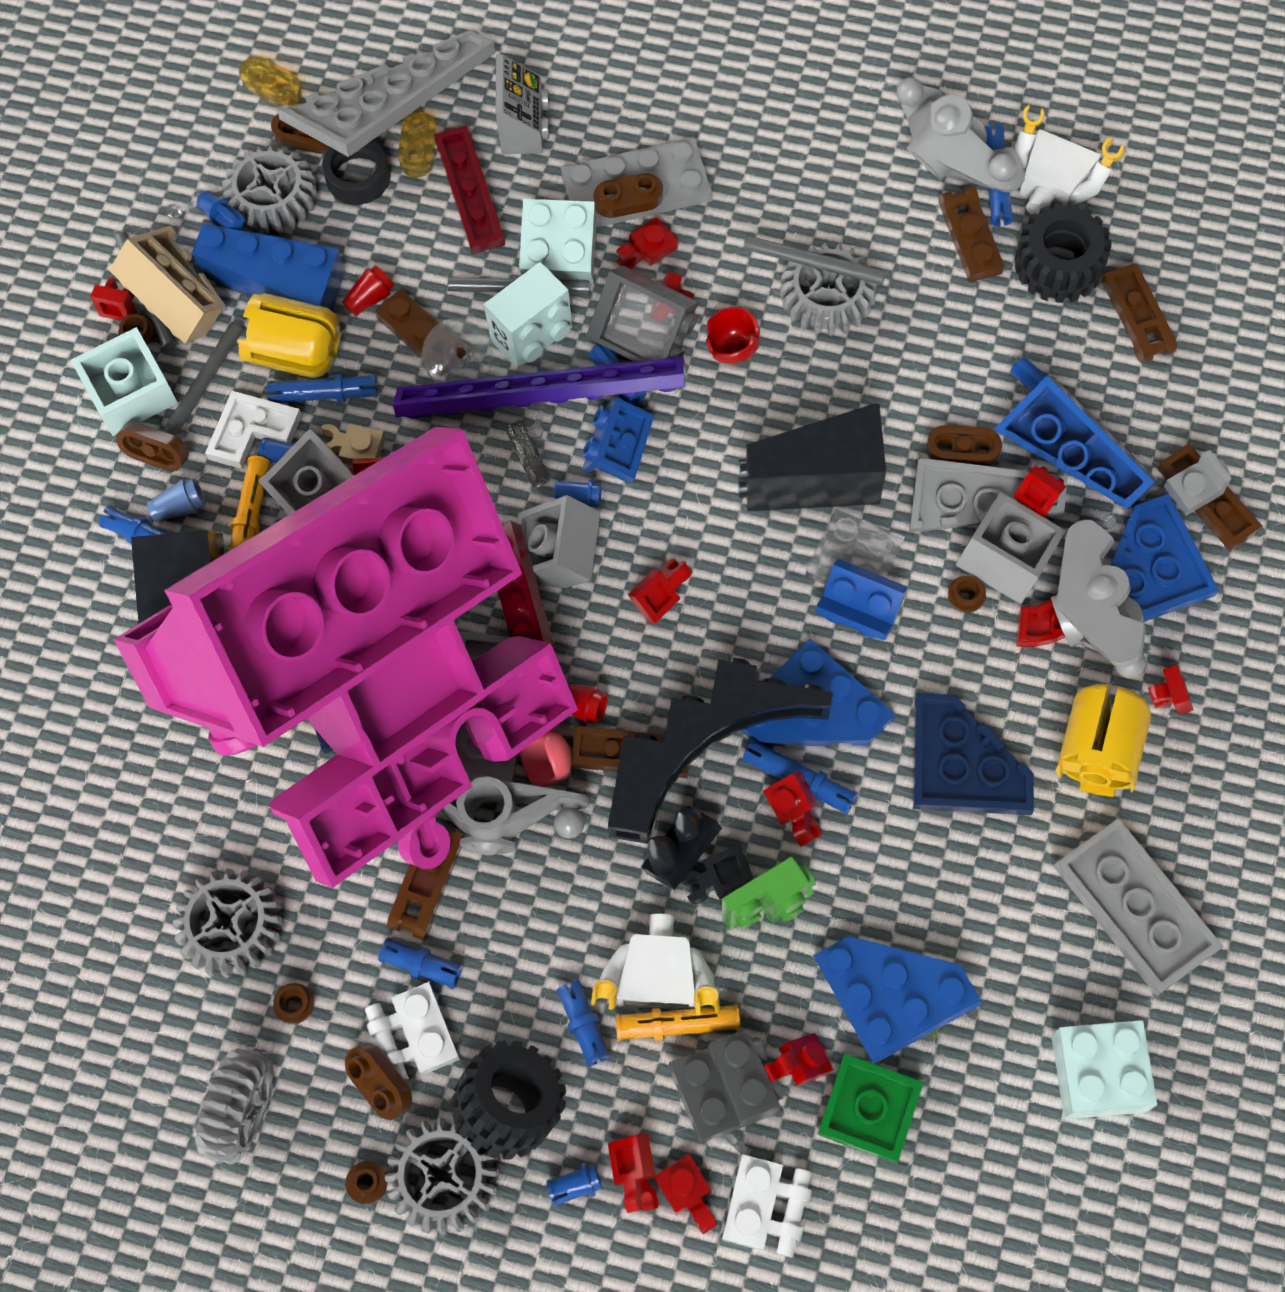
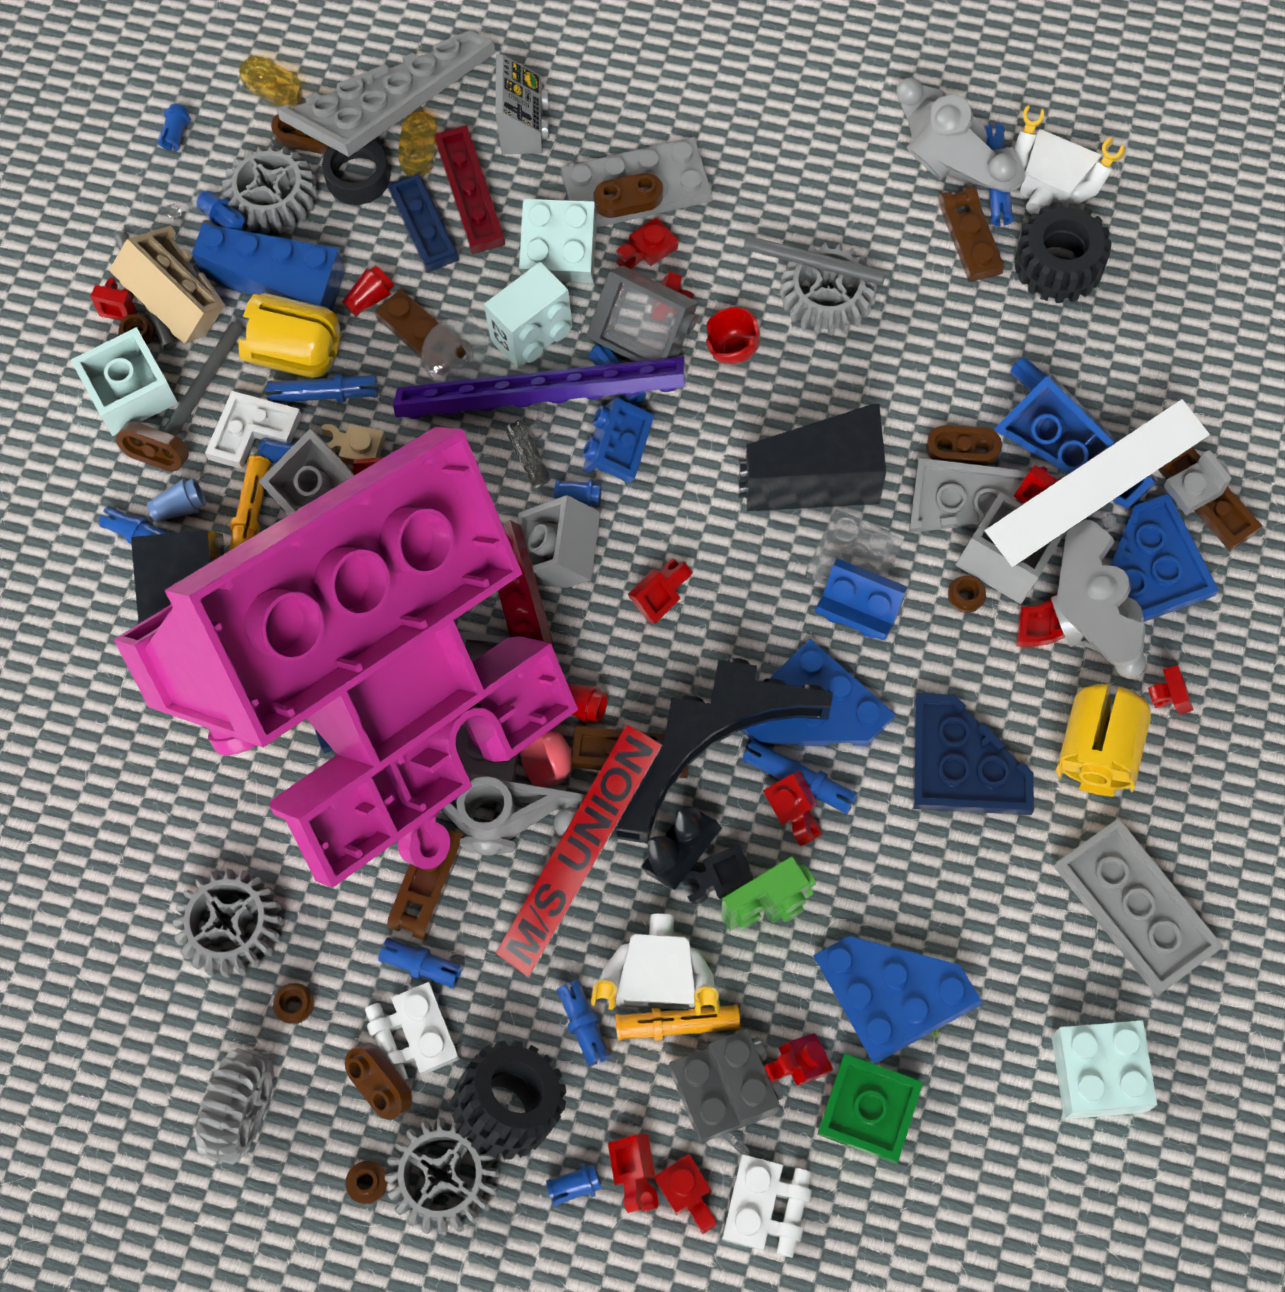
dark grey bar [448,277,590,295] -> none
reddish brown plate [1101,263,1177,363] -> none
none -> blue pin [158,104,191,151]
none -> dark blue tile [387,173,459,273]
none -> red sticker [496,724,662,978]
none -> white sticker [984,399,1210,567]

